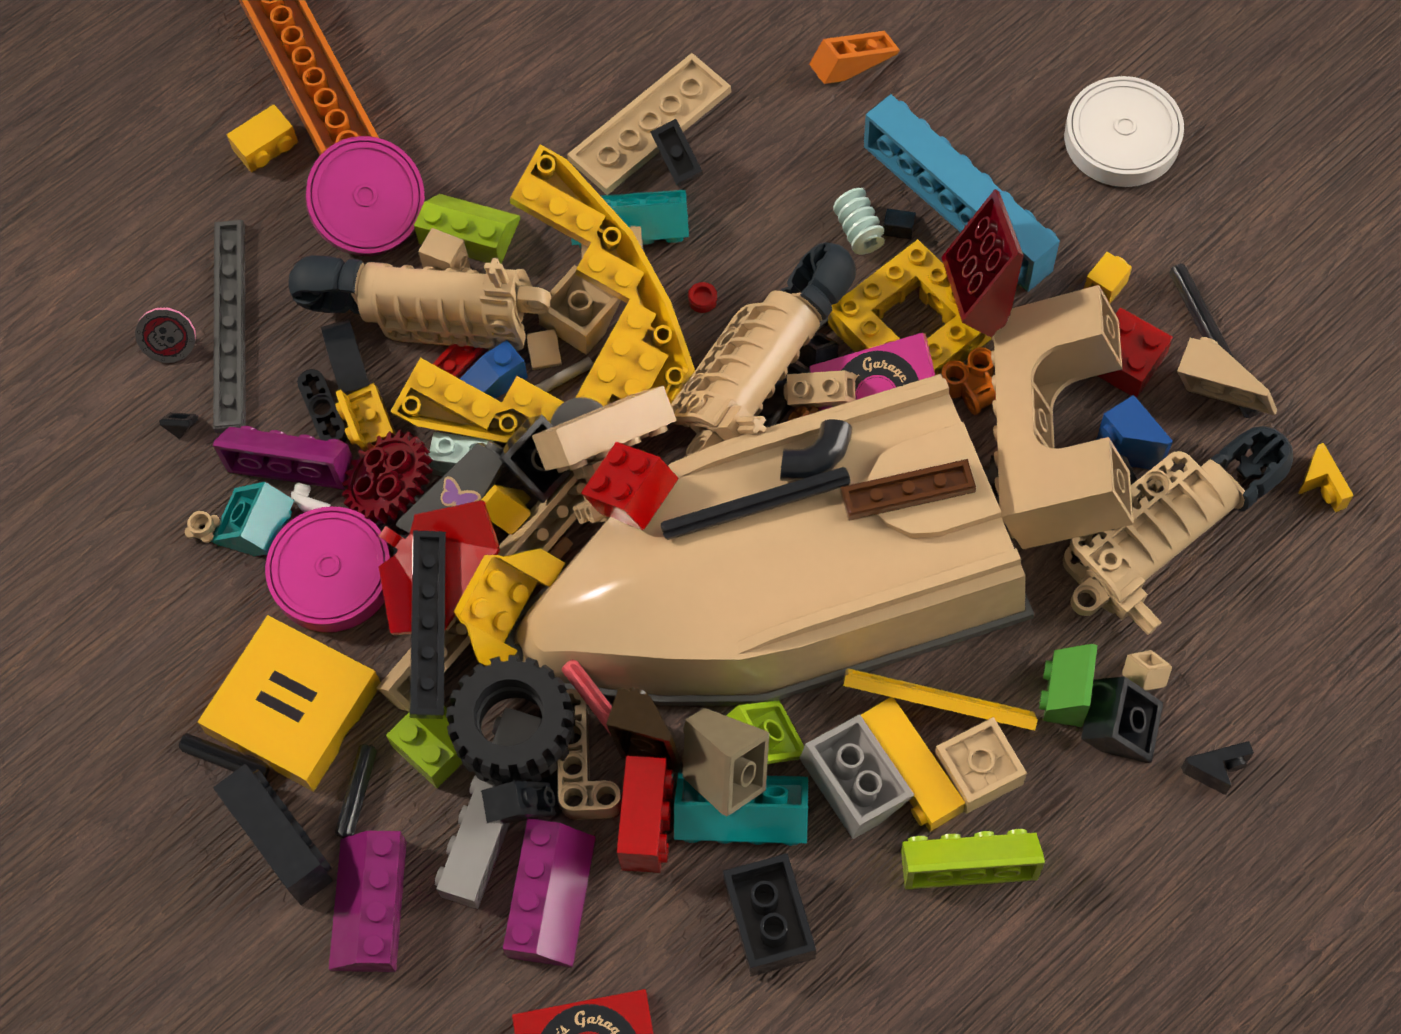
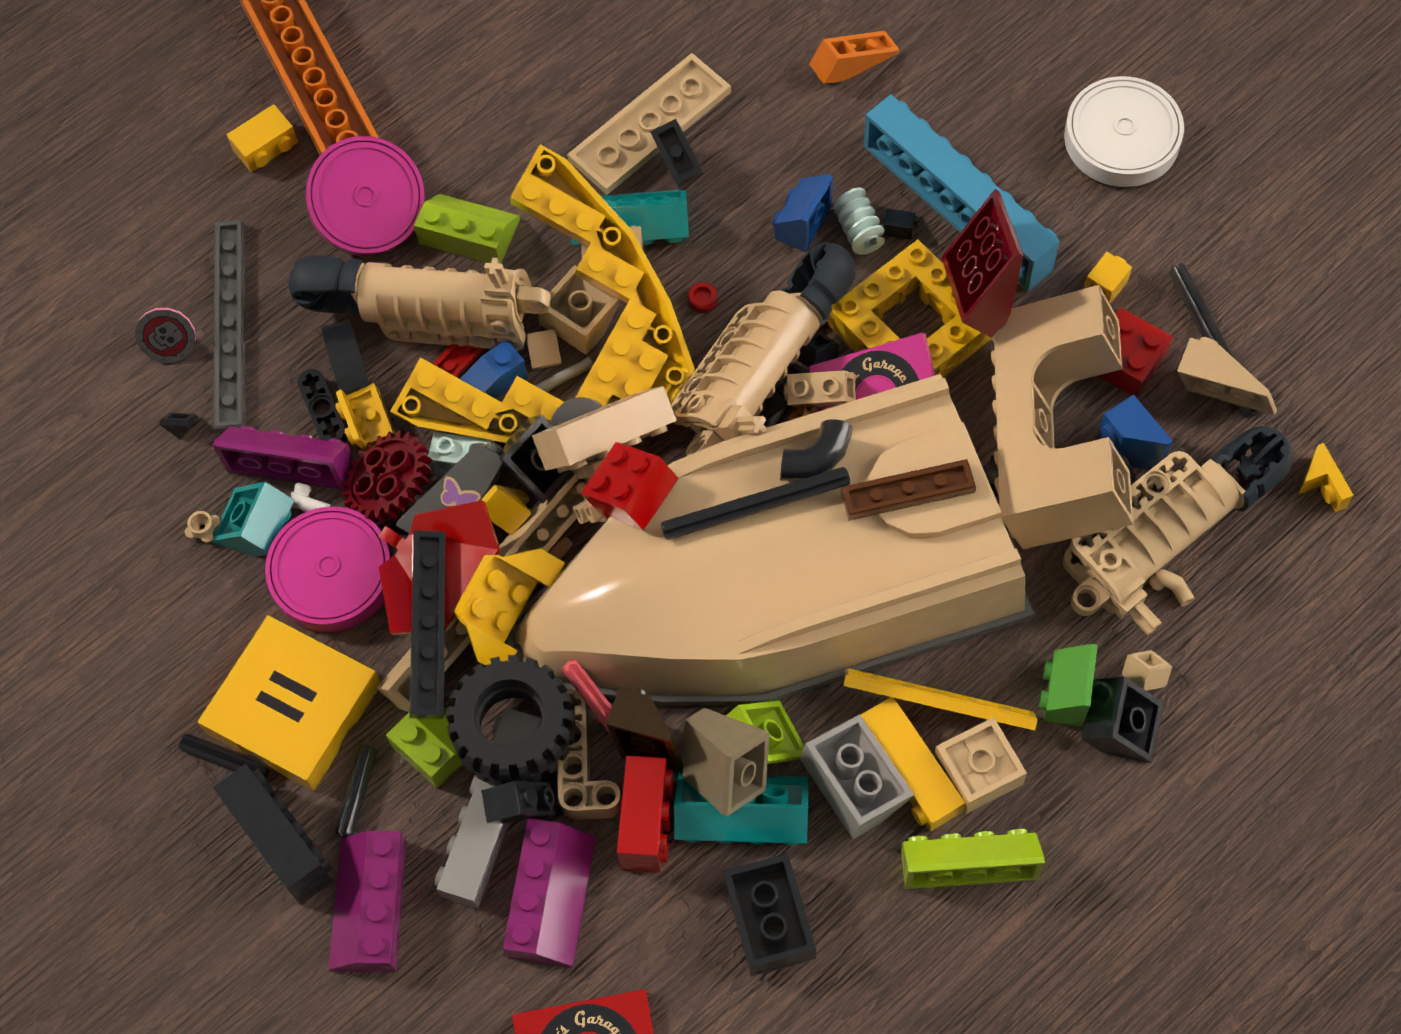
tan brick [418,228,472,272] -> none
orange piece [941,347,996,415] -> none
black slope [1181,741,1254,795] -> none
none -> blue slope [772,174,833,252]
none -> tan arm [1149,569,1195,607]

